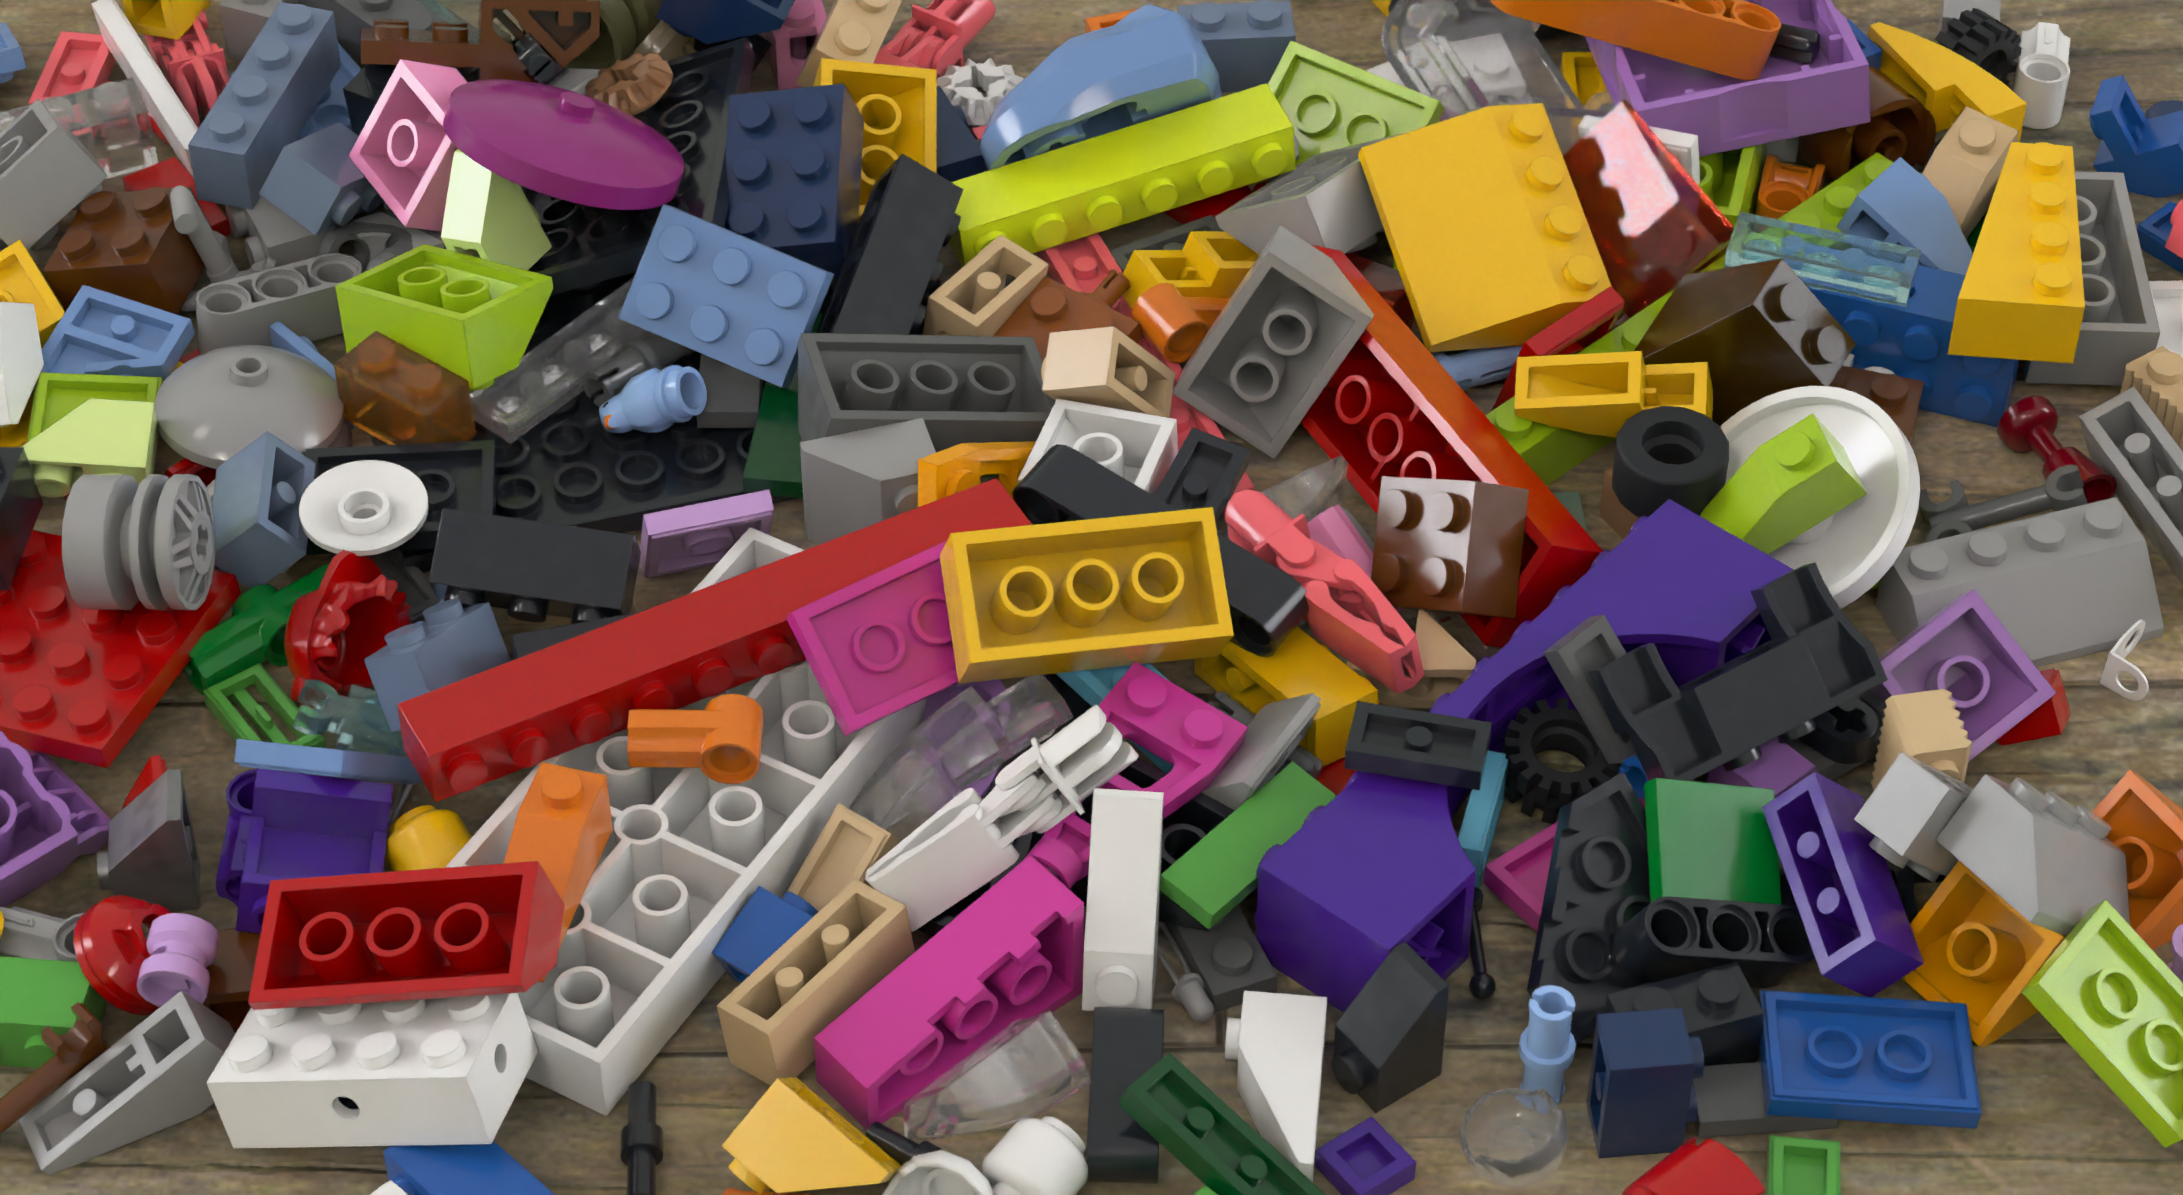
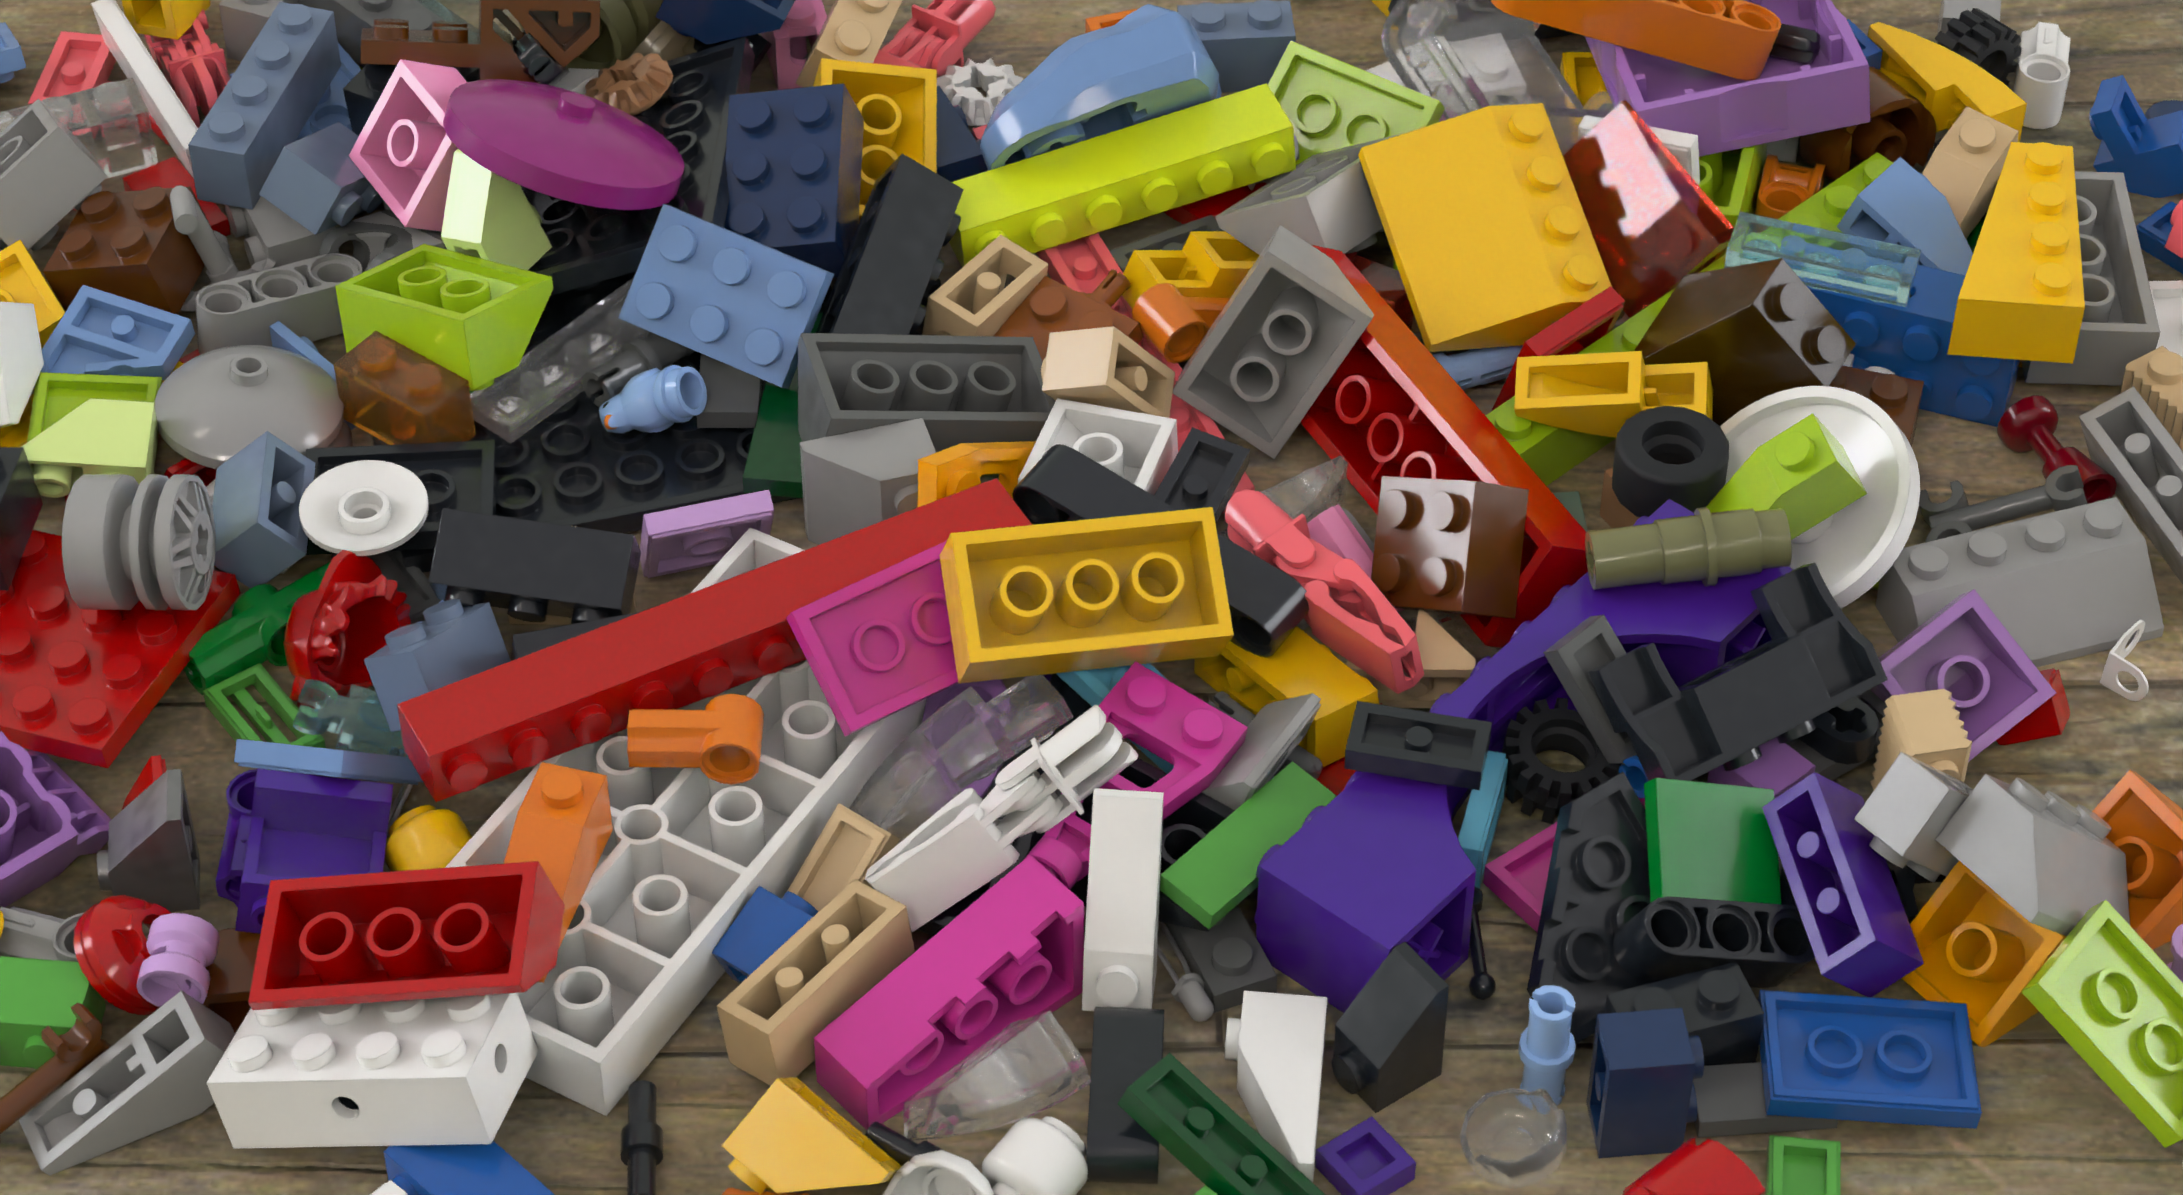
none -> olive piece [1585,507,1792,590]

